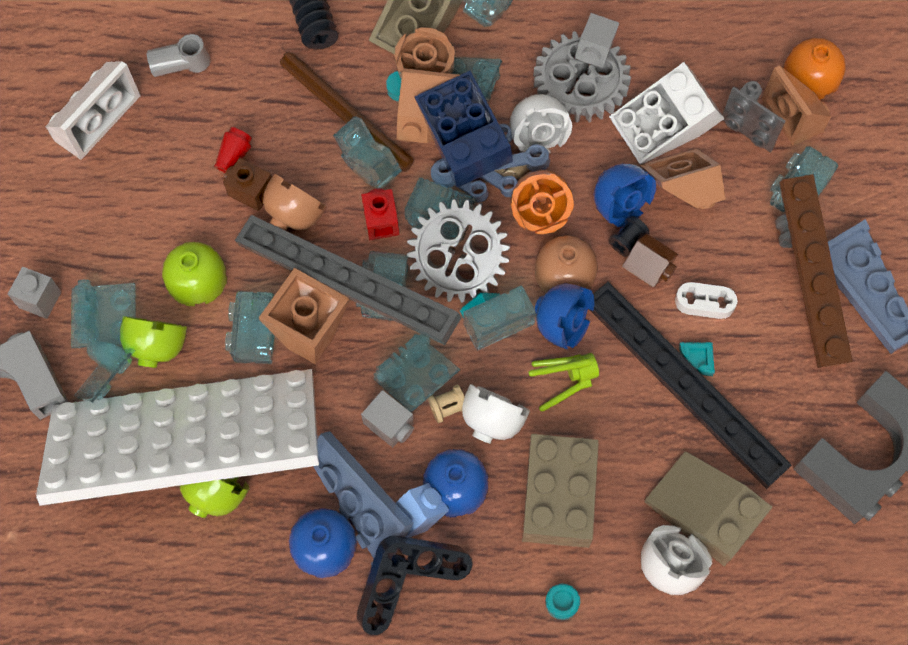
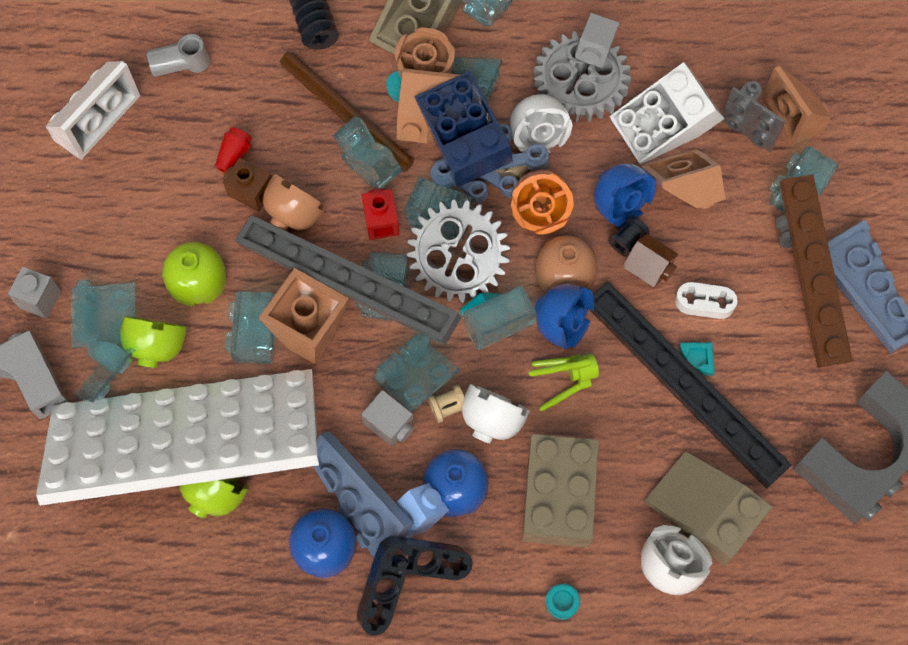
orange cylinder [783,38,846,100] -> none

